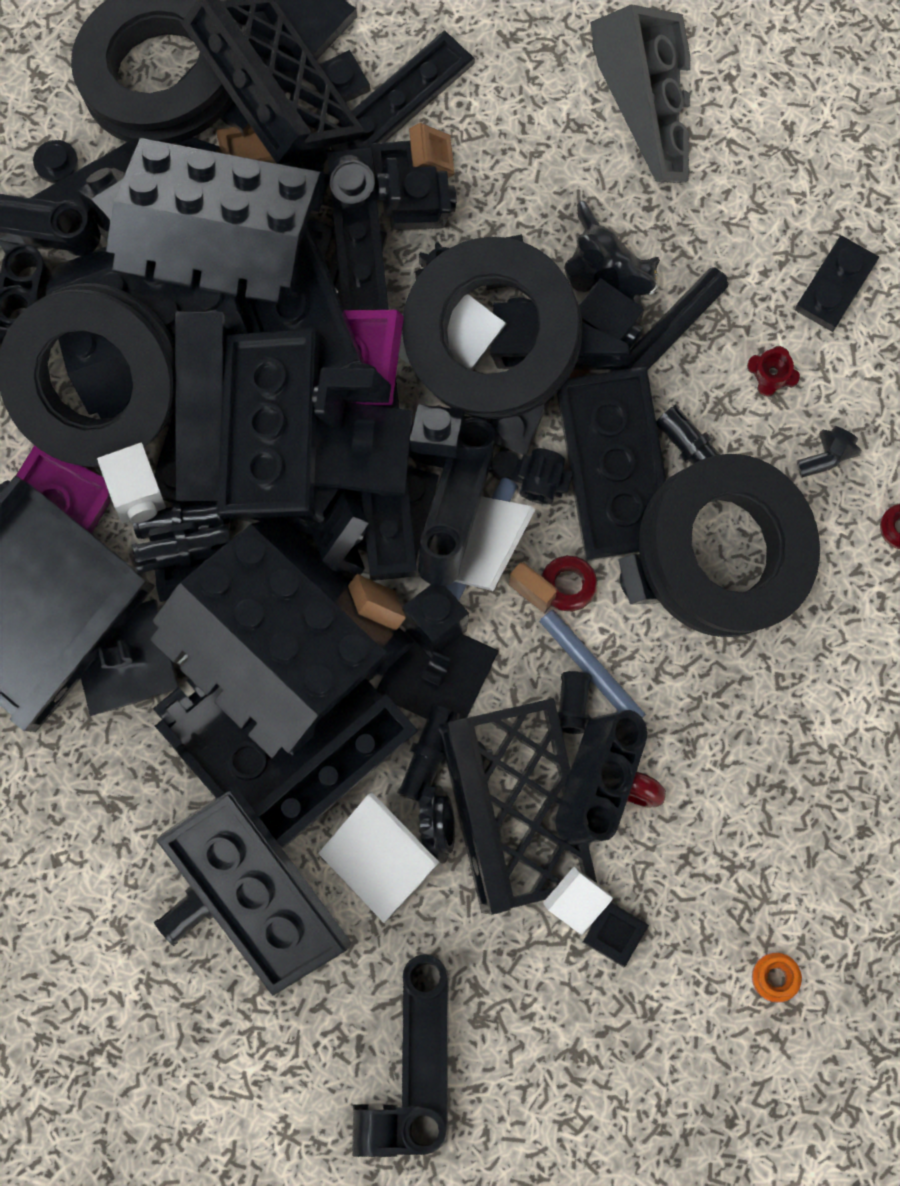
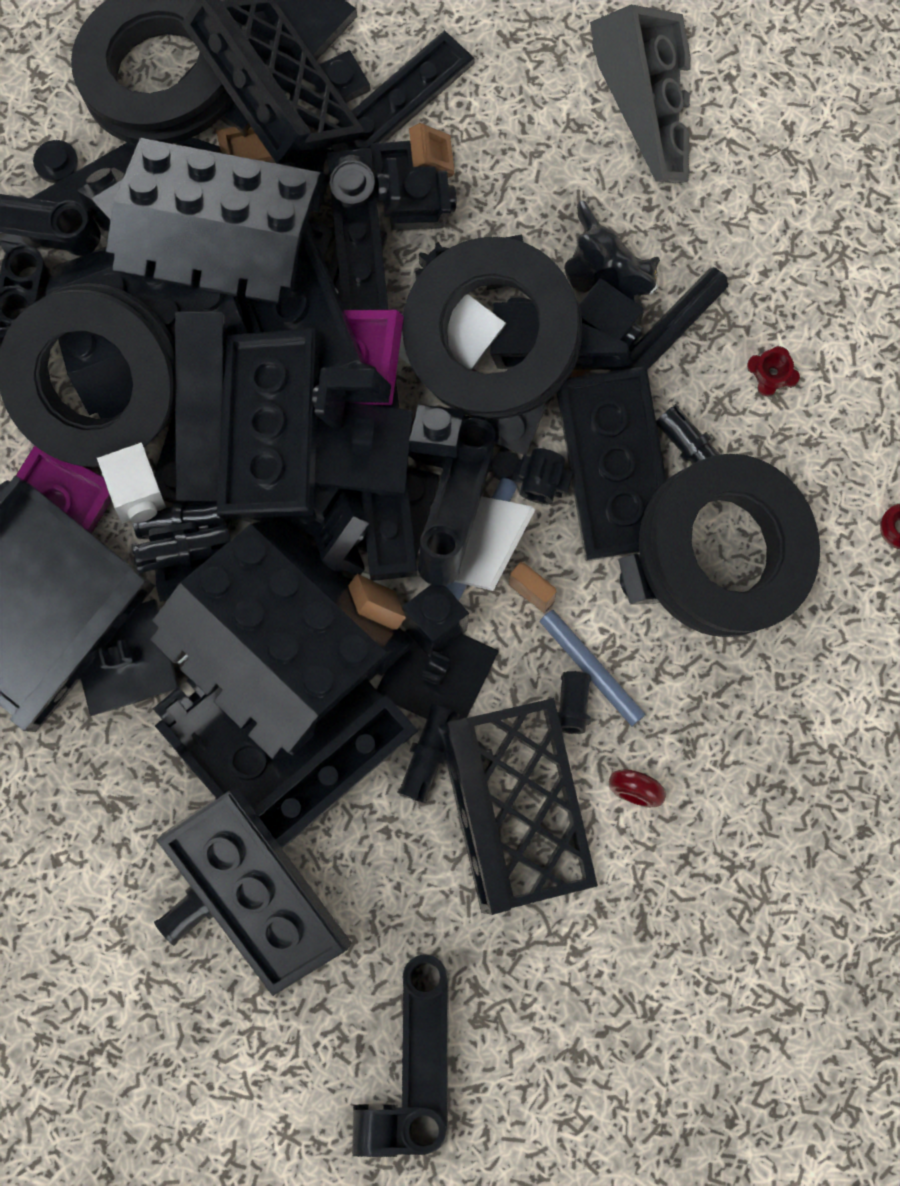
white piece [318,792,440,923] -> none
black gear [418,785,455,863] -> none
dark red piece [541,555,598,612] -> none
white tile [543,866,613,935] -> none
black beam [555,710,648,845] -> none
black tile [582,902,649,968] -> none
orange plate [752,953,802,1003] -> none
black plate [795,235,879,332] -> none
black plate [797,426,862,478] -> none

